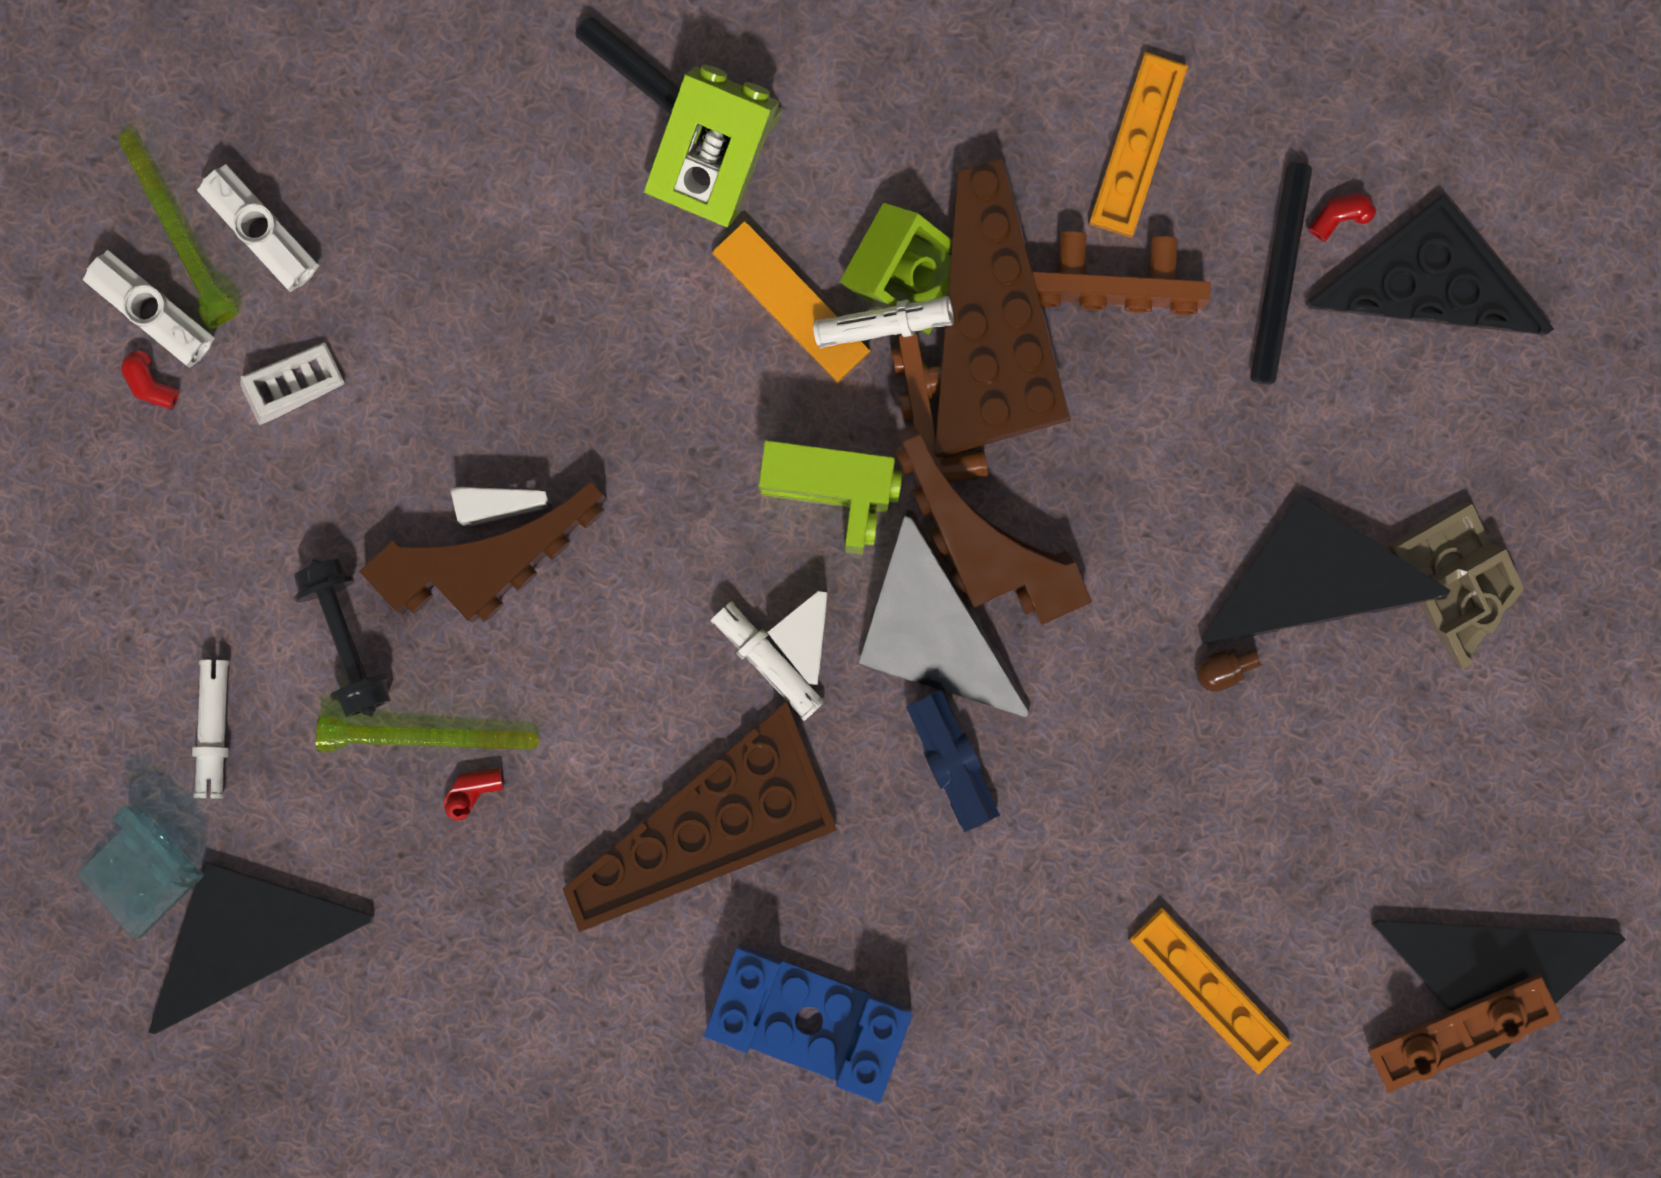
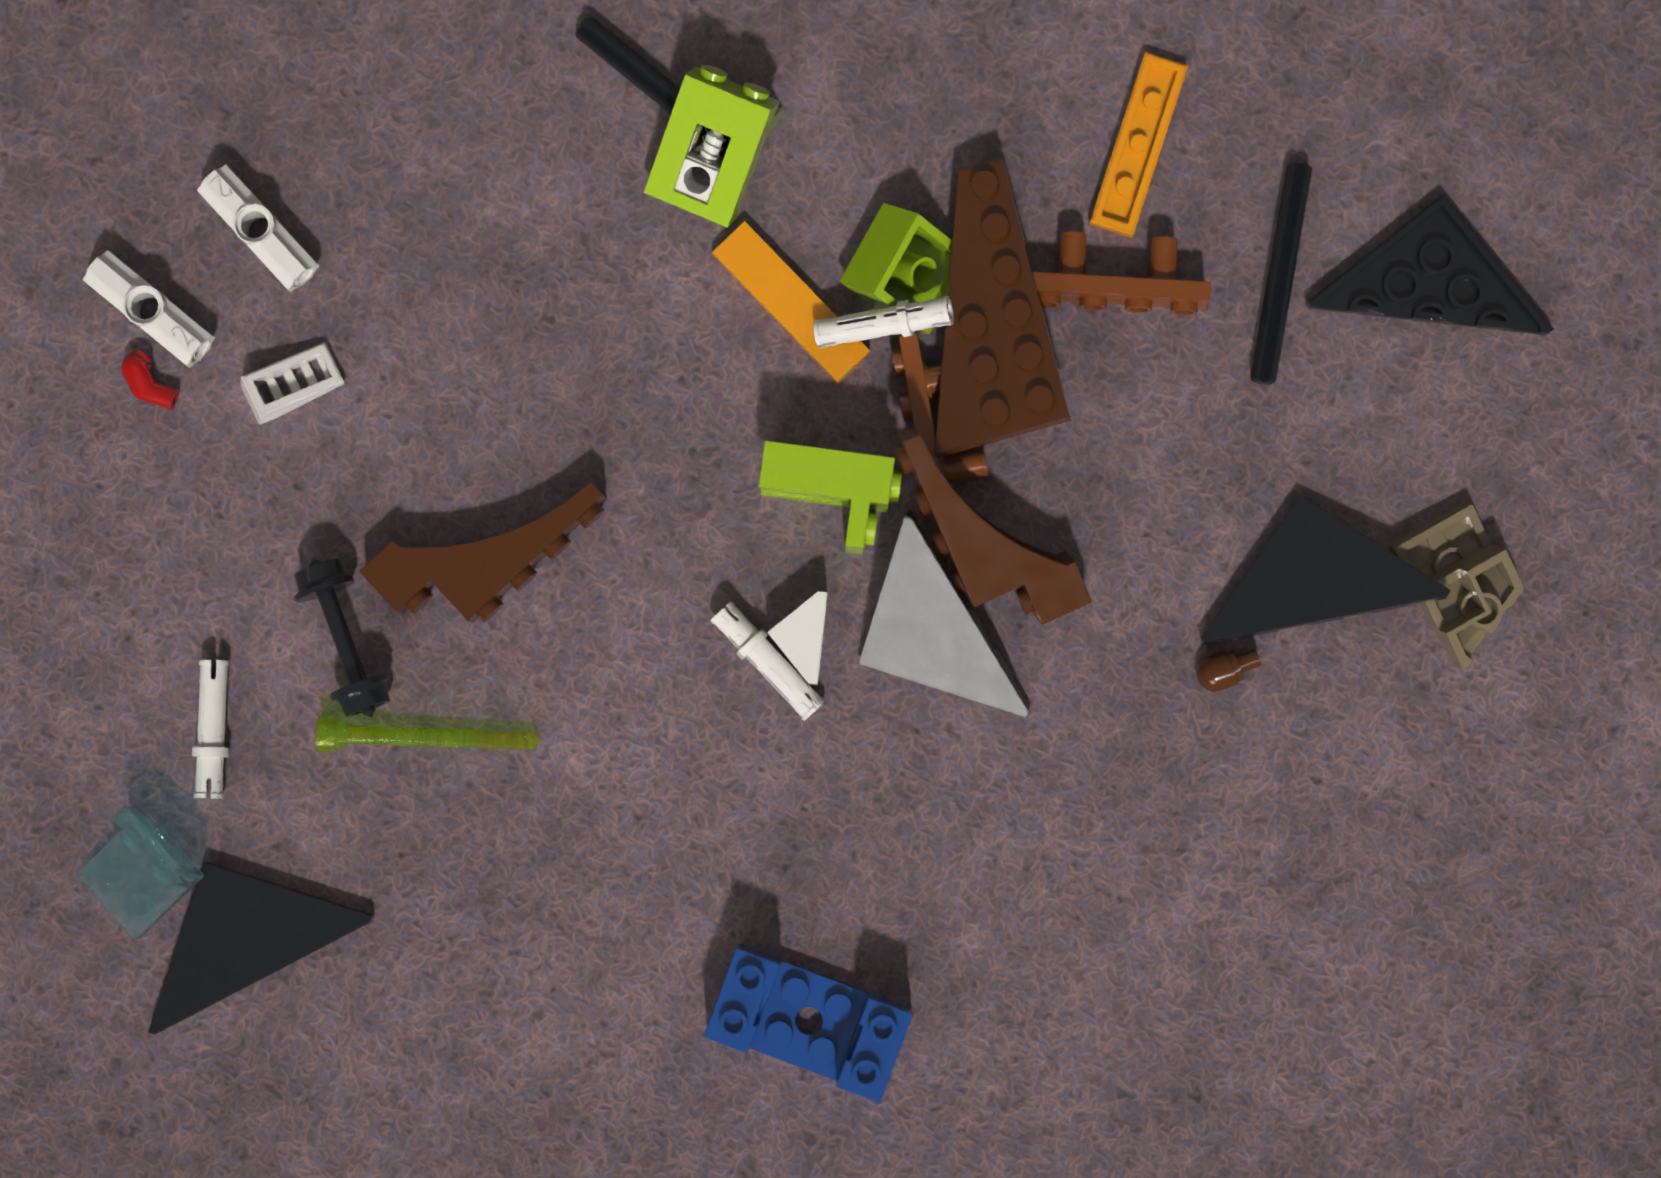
clear neon green piece [119,131,239,328] -> none
red arm [443,768,504,821] -> none
white slope [450,487,552,527] -> none
reddish brown wing [563,701,837,932] -> none
dark blue piece [906,690,1000,832] -> none
light orange tile [1128,908,1291,1075] -> none
red arm [1308,192,1376,242] -> none
dark orange plate [1368,973,1562,1093] -> none
black tile [1372,920,1626,1059] -> none

